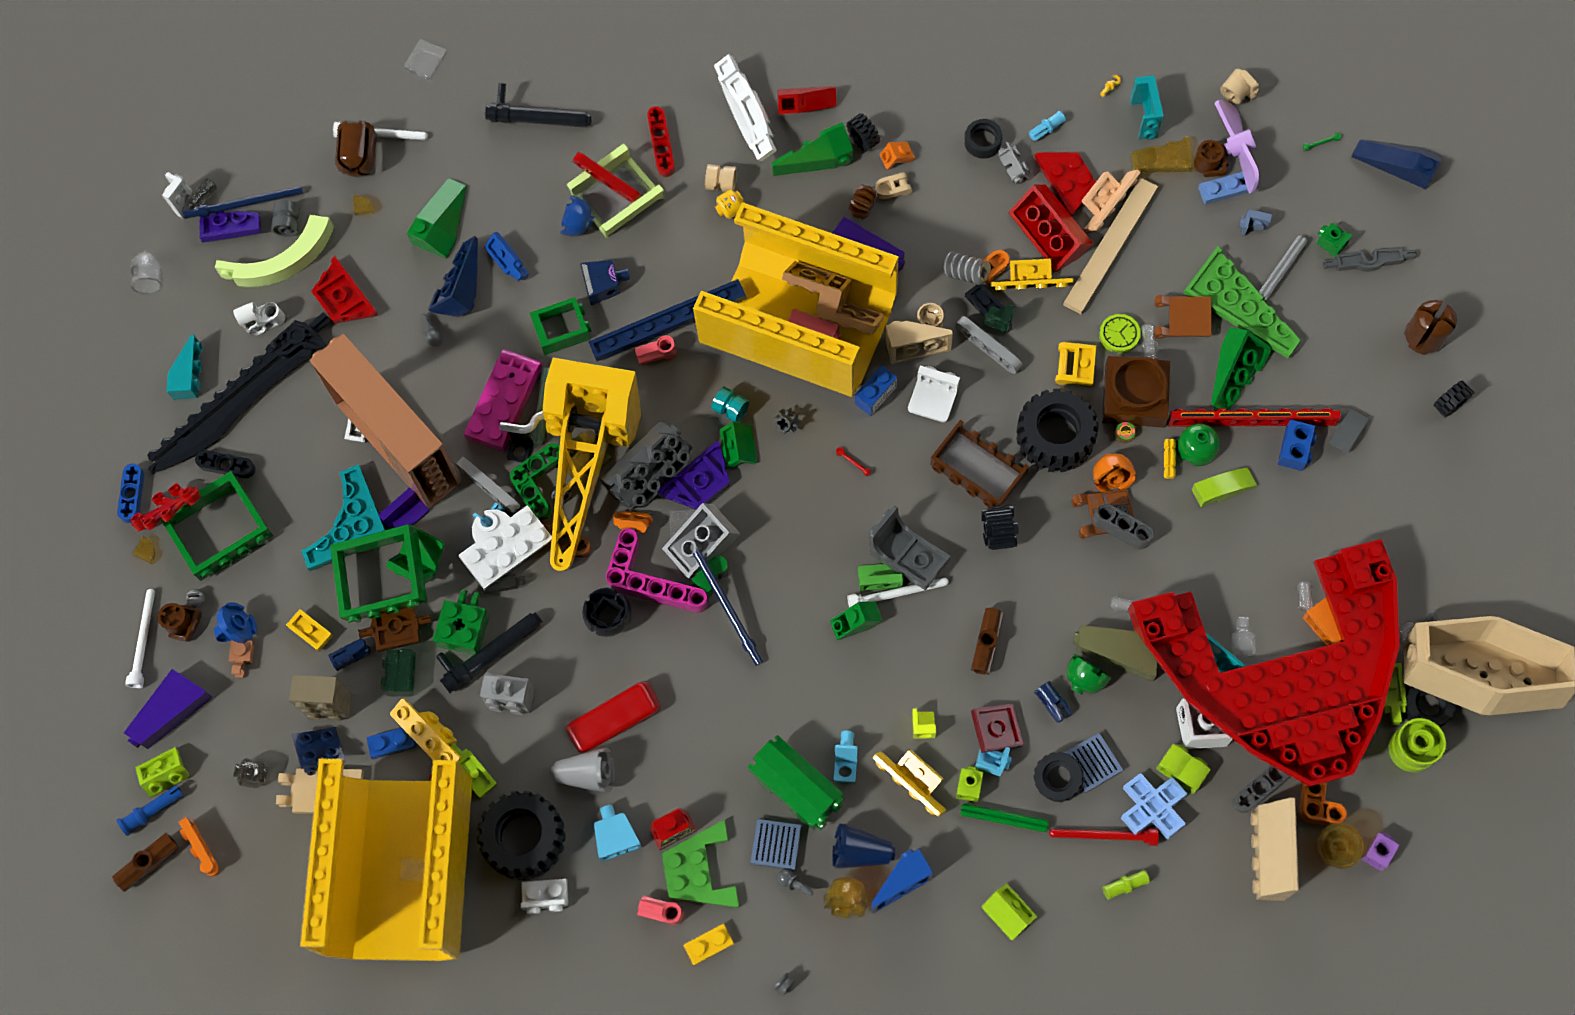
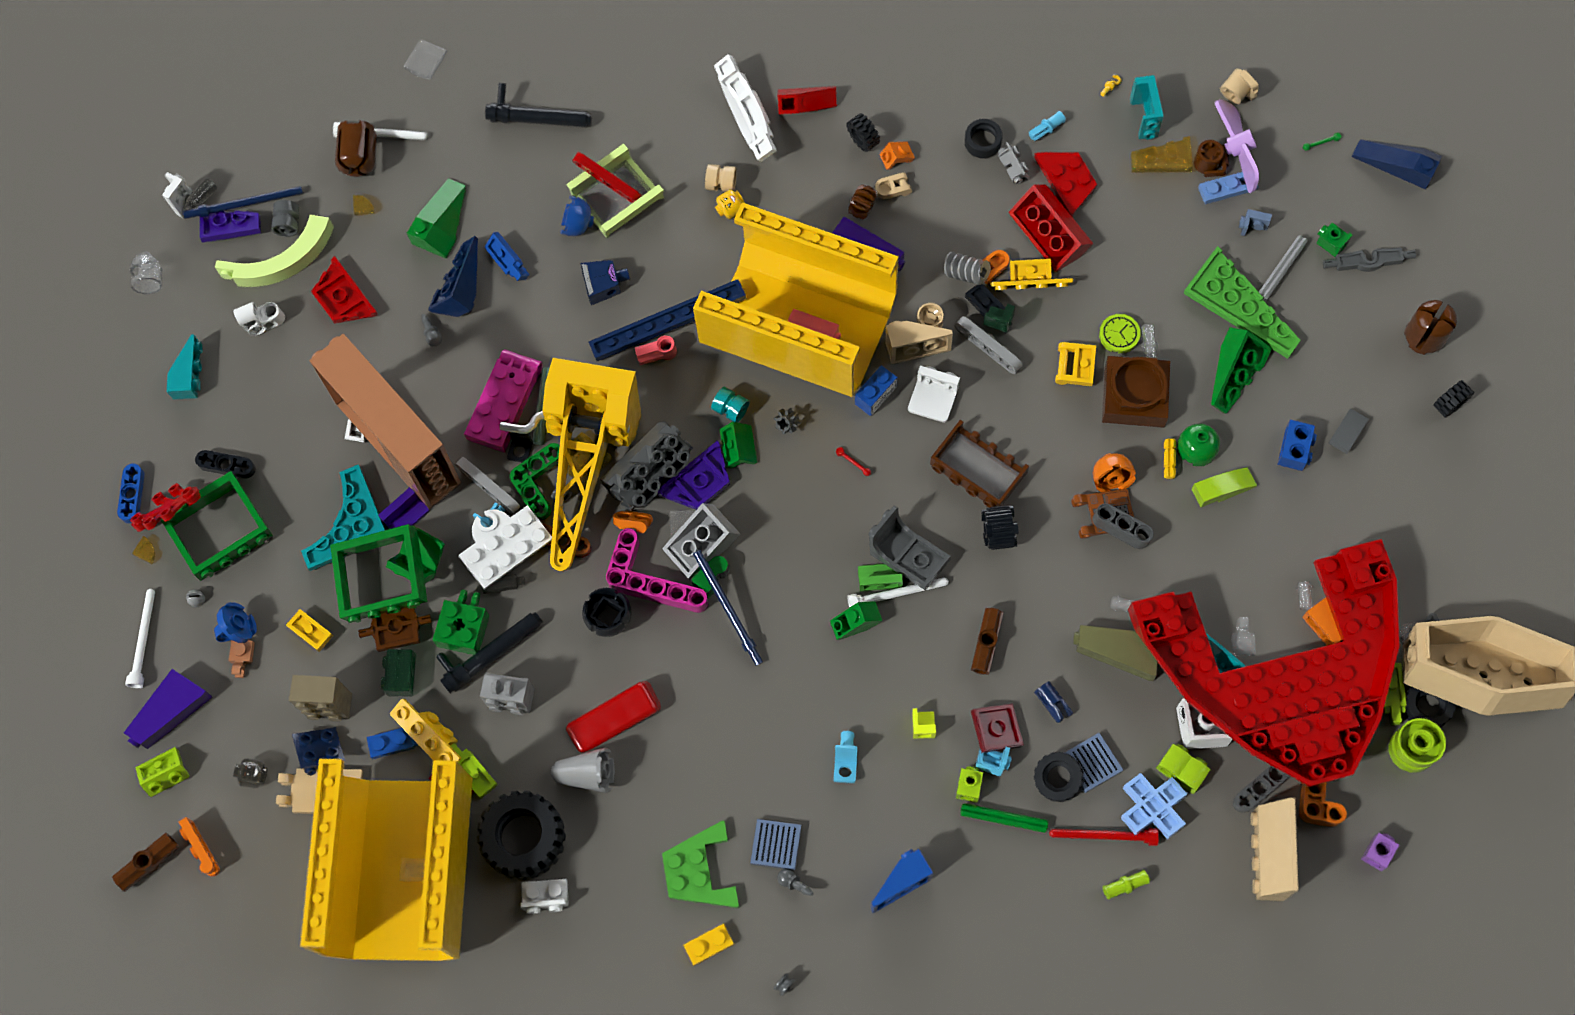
blue pin [117,785,184,836] -> none
black piece [147,312,331,474] -> none
reddish brown piece [157,603,202,642] -> none
dark blue hinge [328,638,371,672] -> none
green window [529,297,592,355] -> none
medium azure torso [594,805,642,862] -> none
coral piece [637,896,685,926] -> none
red beam [647,106,675,177] -> none
red torso [650,808,697,851] -> none
green brick [747,735,844,830] -> none
green wedge [771,122,853,176] -> none
medium nougat bracket [782,261,885,334] -> none
clear yellow cone [823,877,868,919] -> none
dark blue cone [832,823,896,869] -> none
yellow bracket [873,749,946,817] -> none
lime panel [982,883,1038,940] -> none
black tyre [1016,388,1099,472] -> none
tan tile [1063,178,1158,314] -> none
green cylinder [1066,654,1111,695] -> none
light nougat bracket [1082,169,1141,232] -> none
tile [1115,421,1136,443] -> none
dark orange flag [1154,295,1211,338] -> none
red plate [1168,408,1341,427] -> none
clear yellow cone [1317,823,1364,869] -> none

